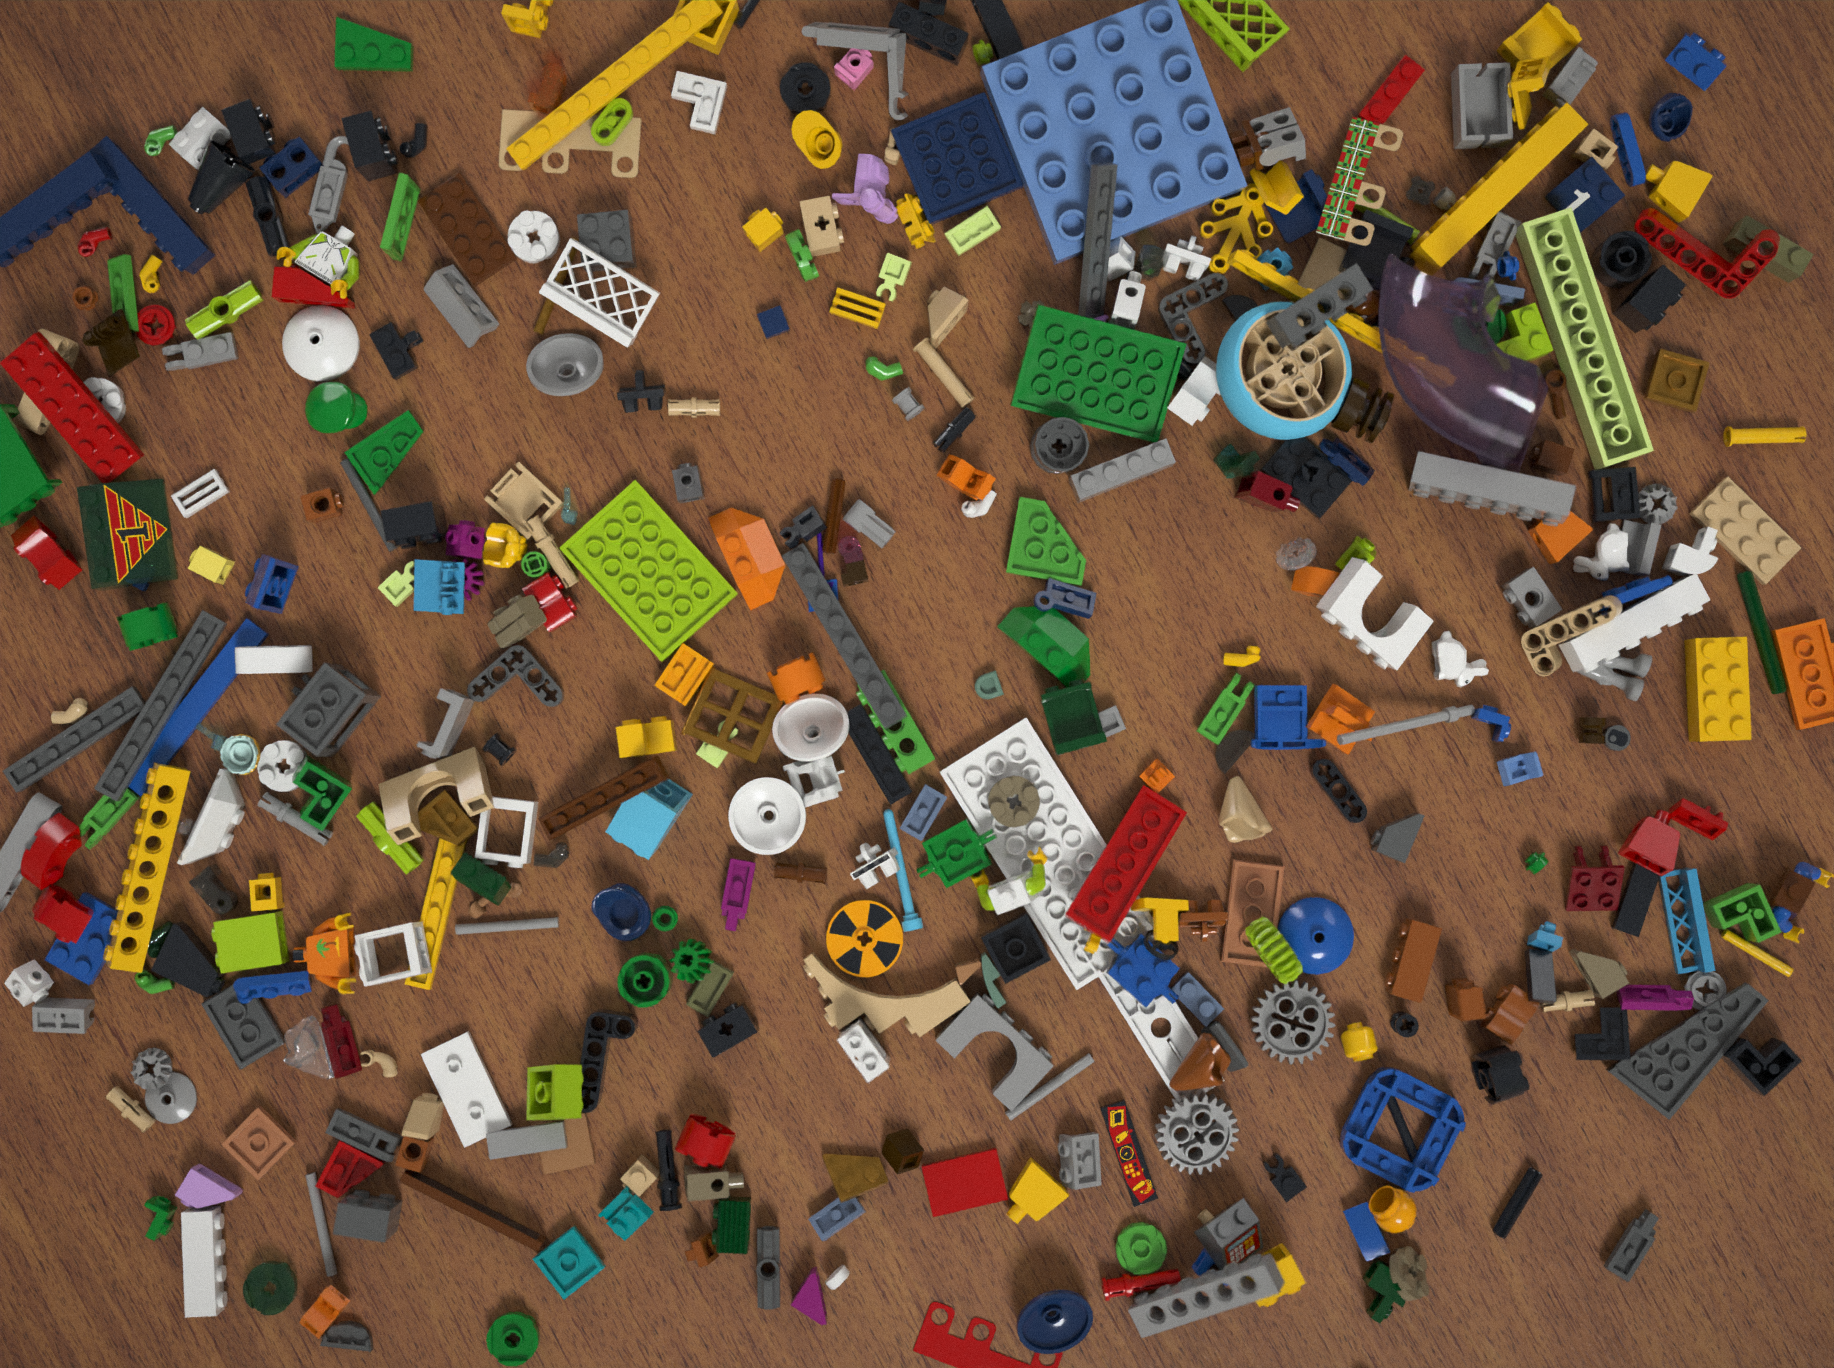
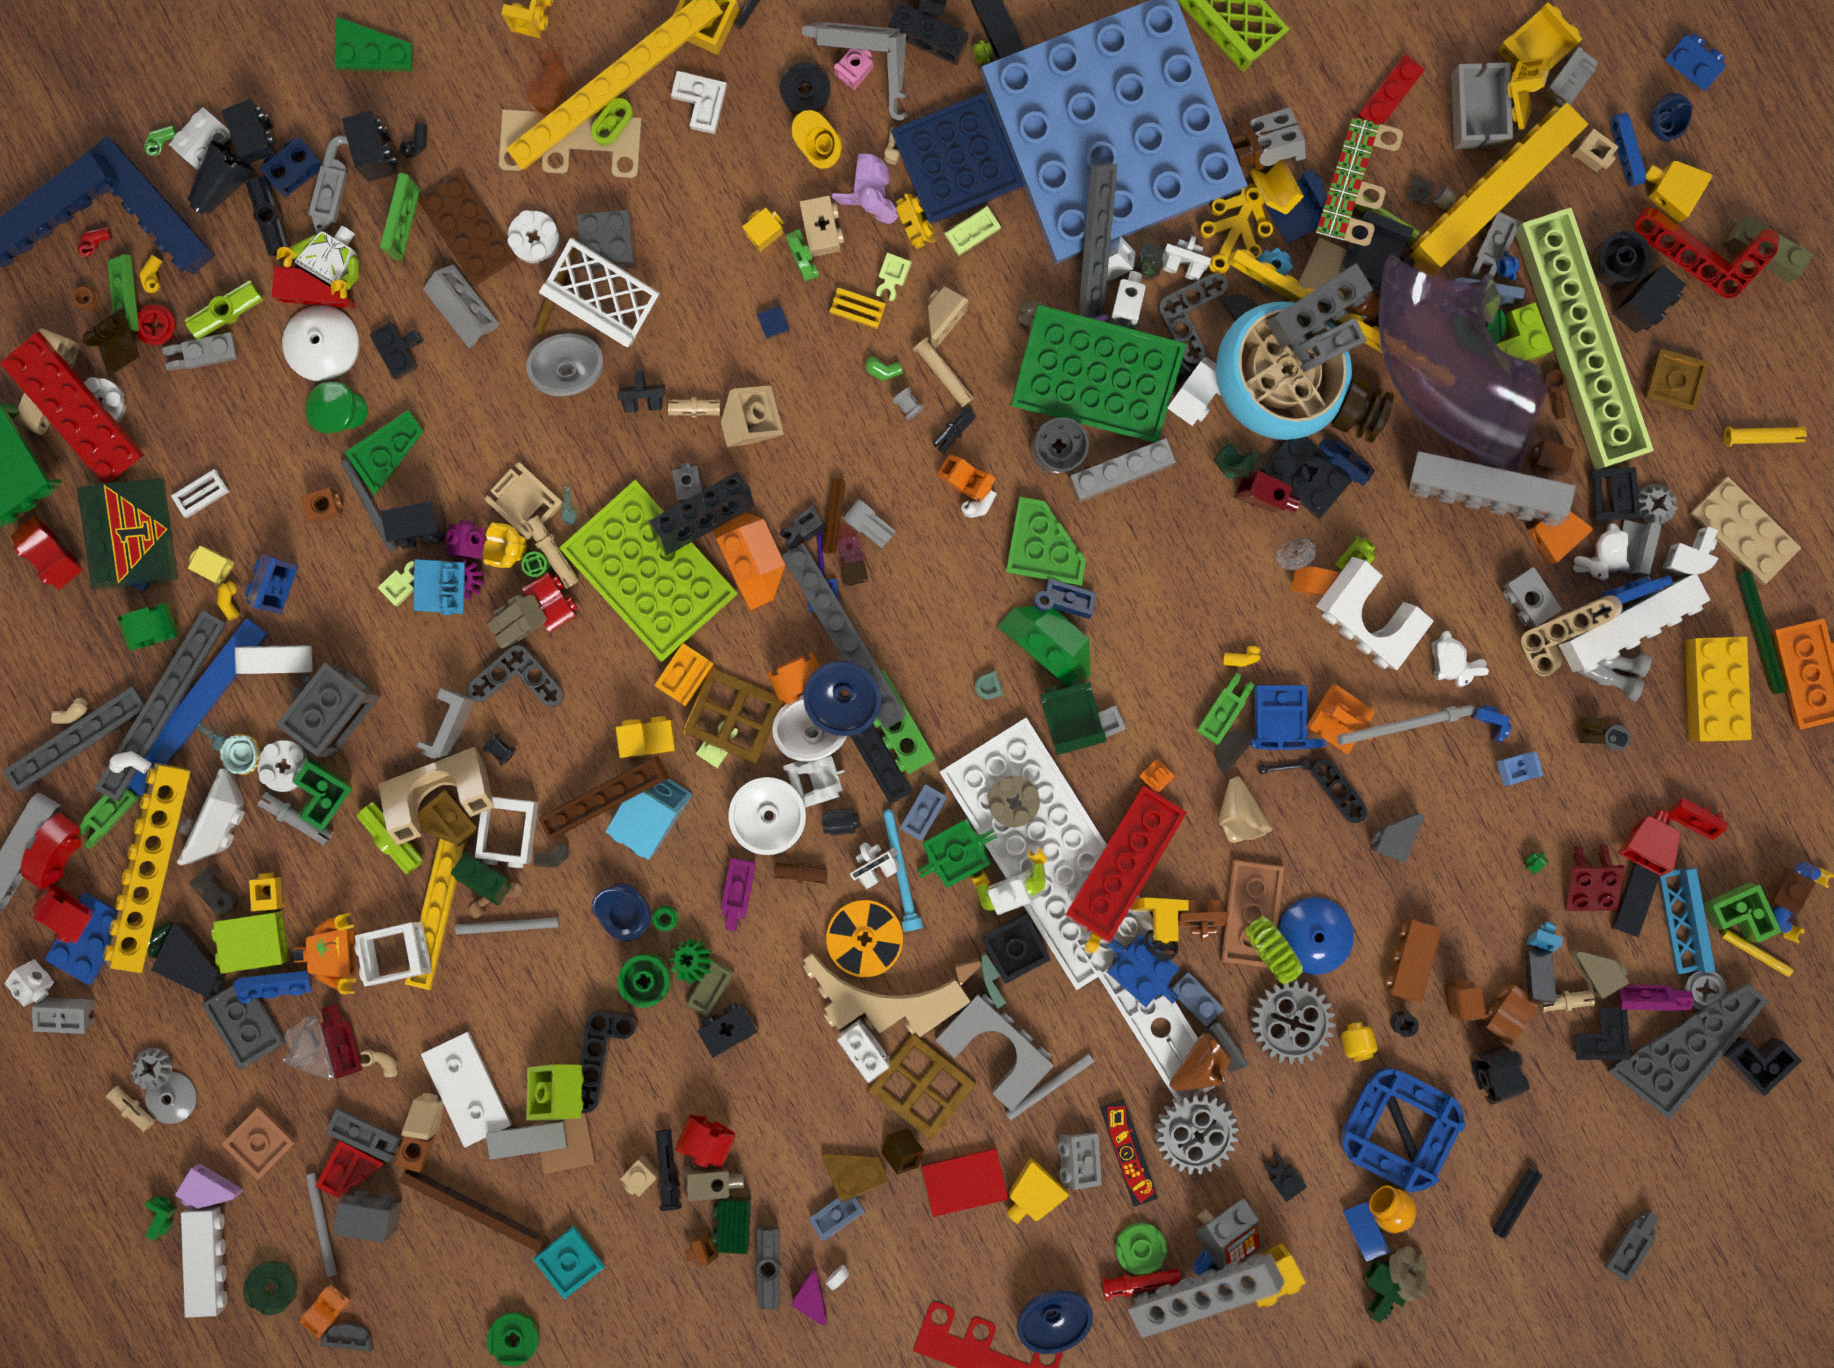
bright green arm [134,970,175,994] -> none
teal plate [598,1186,654,1241] -> none
dark blue slope [1545,157,1625,233] -> none
none -> white arm [109,751,151,774]
none -> yellow arm [217,581,240,621]
none -> black brick [648,472,755,556]
none -> tan slope [721,386,784,447]
none -> dark blue dish [803,660,882,736]
none -> black brick [822,808,860,836]
none -> pearl gold window [868,1032,976,1140]
none -> black hinge [1258,760,1311,775]
none -> dark grey plate [1292,318,1367,373]

